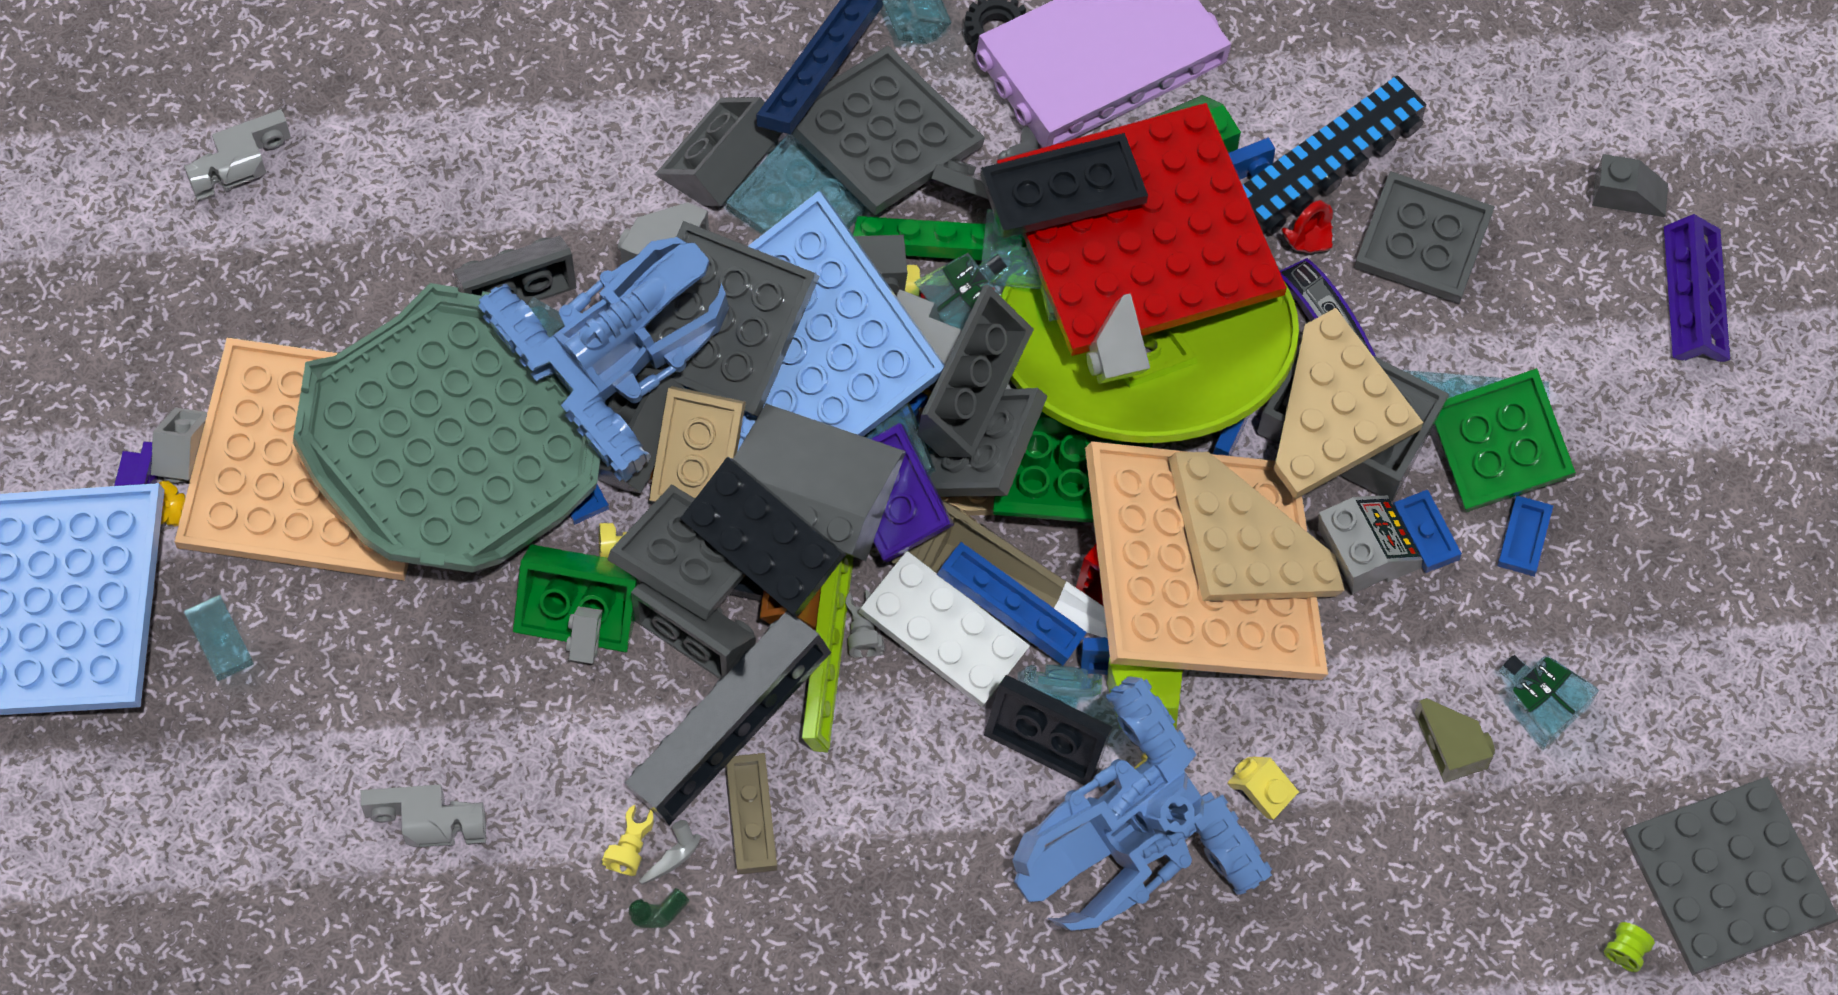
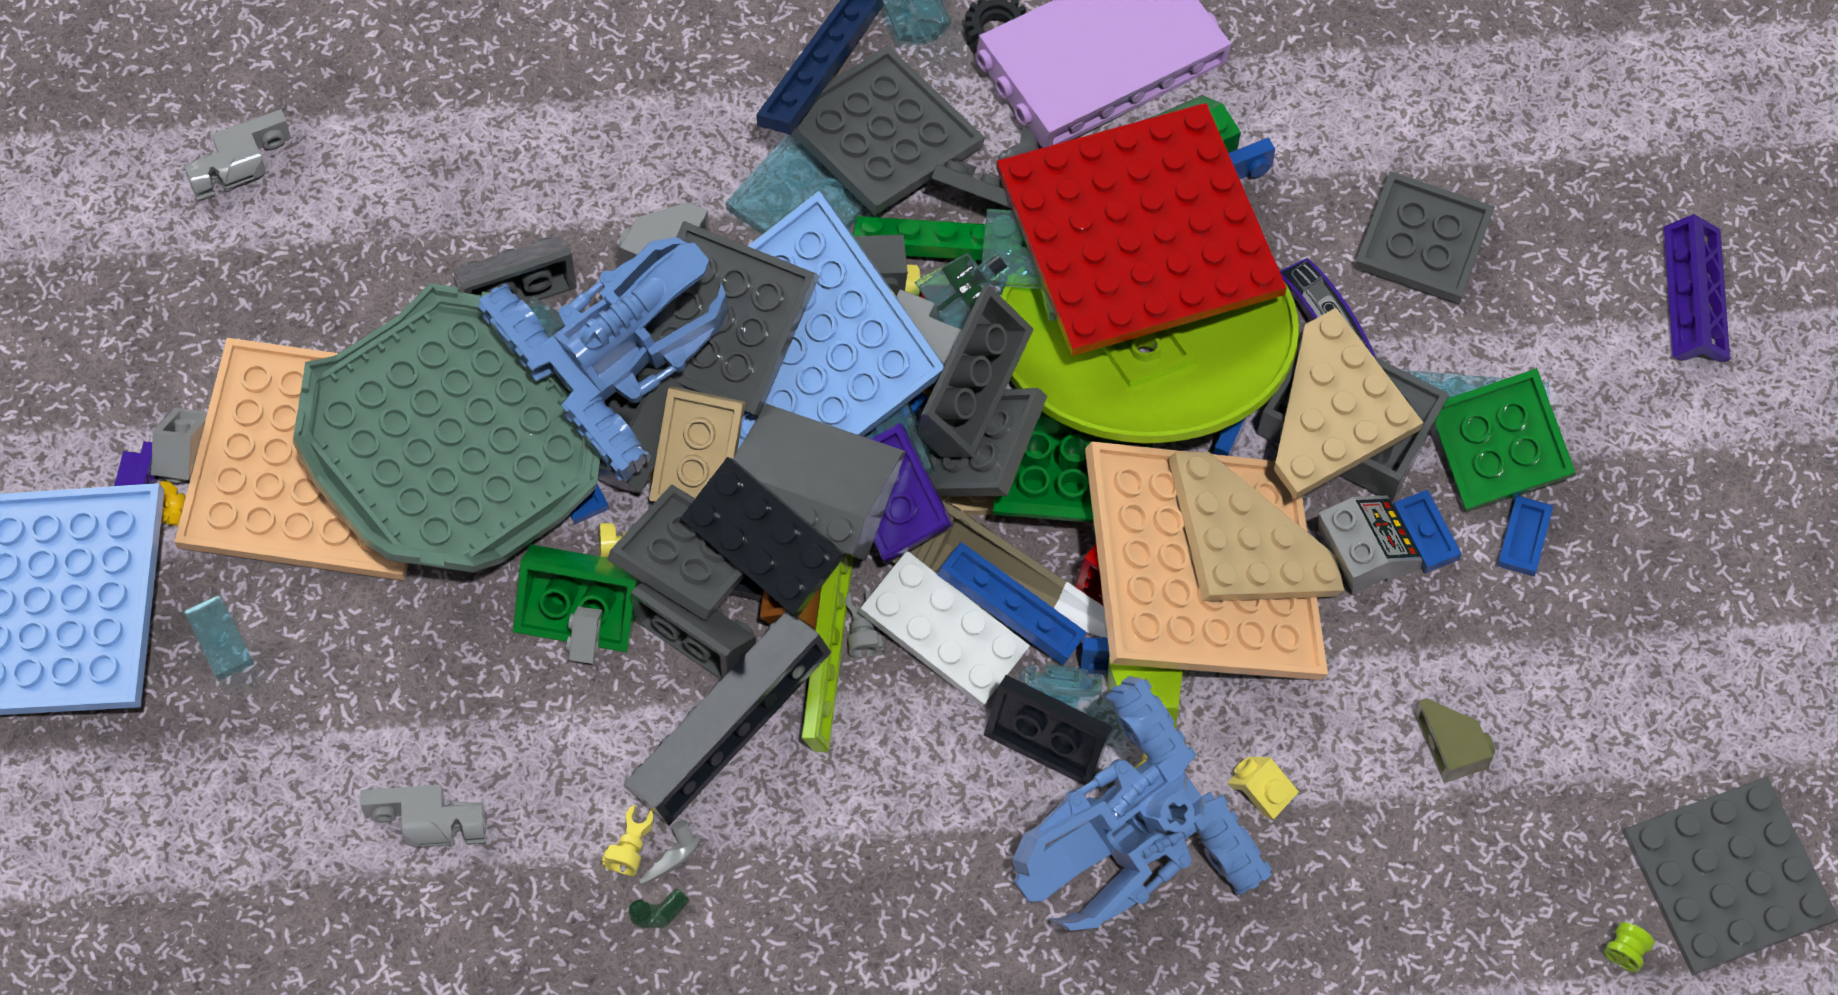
dark grey slope [655,97,782,206] -> none
dark tan plate [726,753,777,875] -> none
black plate [980,133,1148,238] -> none
light grey slope [1087,294,1150,384] -> none
black brick [1242,75,1427,234] -> none
red piece [1281,200,1333,253] -> none
clear light blue torso [1499,654,1599,751] -> none
dark grey slope [1592,154,1668,217] -> none

